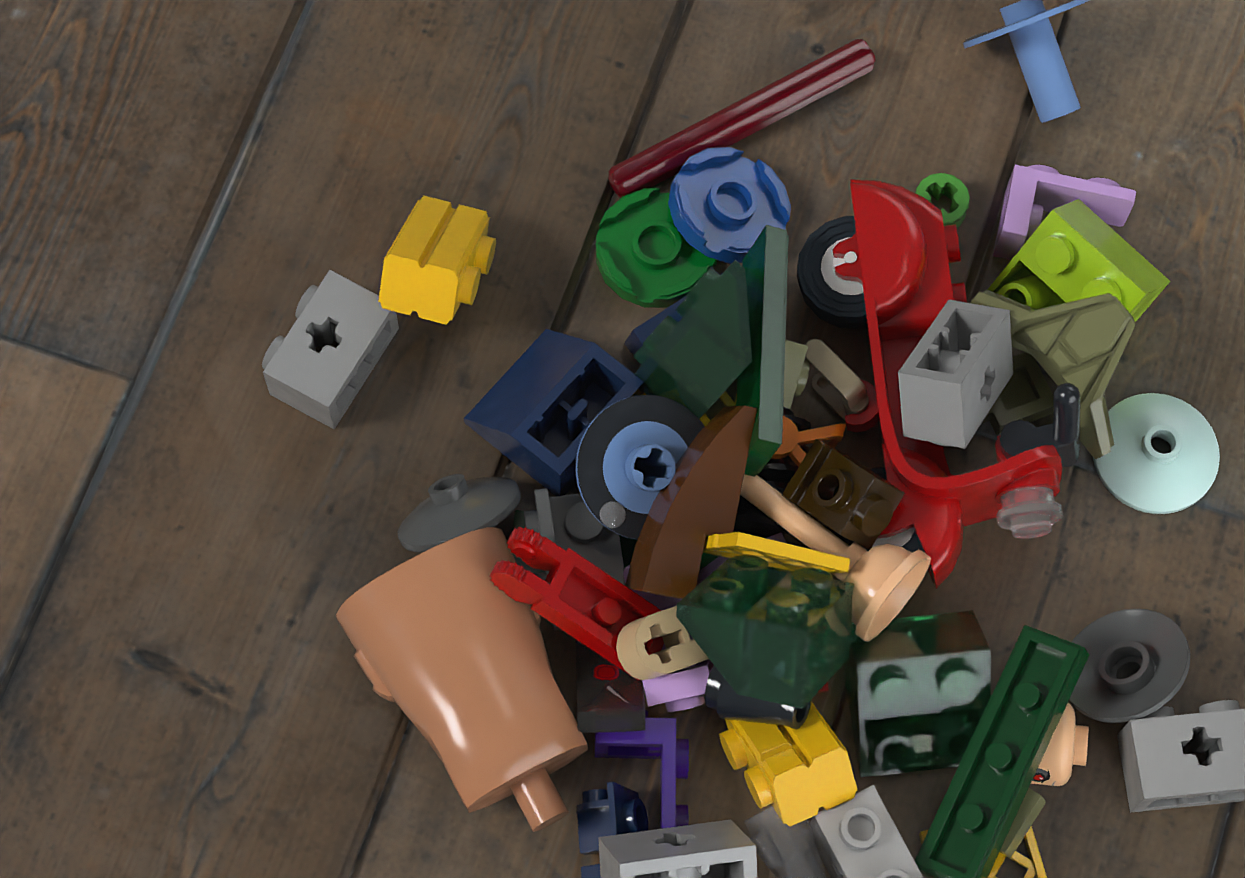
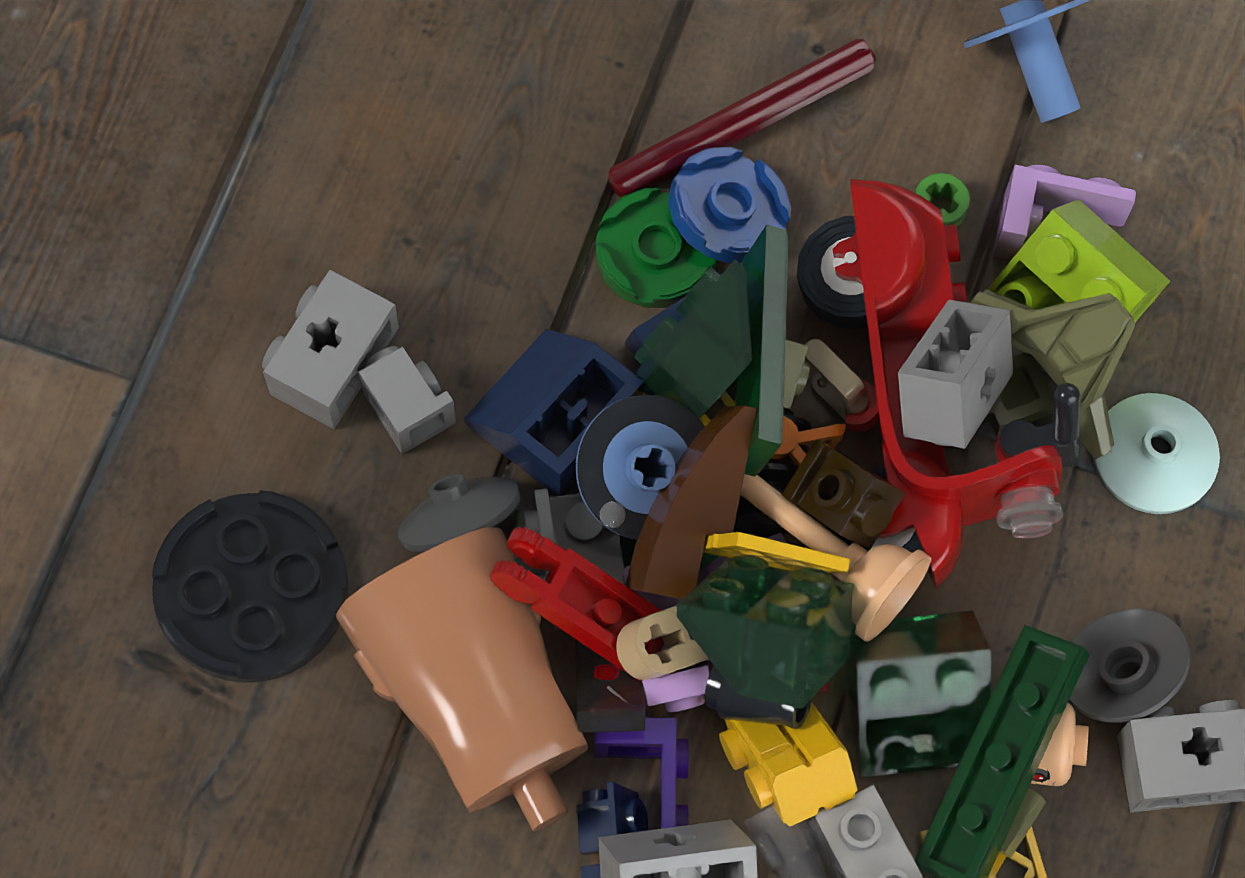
yellow brick [378,195,496,325] -> none
none -> black tile [152,490,348,683]
none -> light grey brick [359,346,456,454]

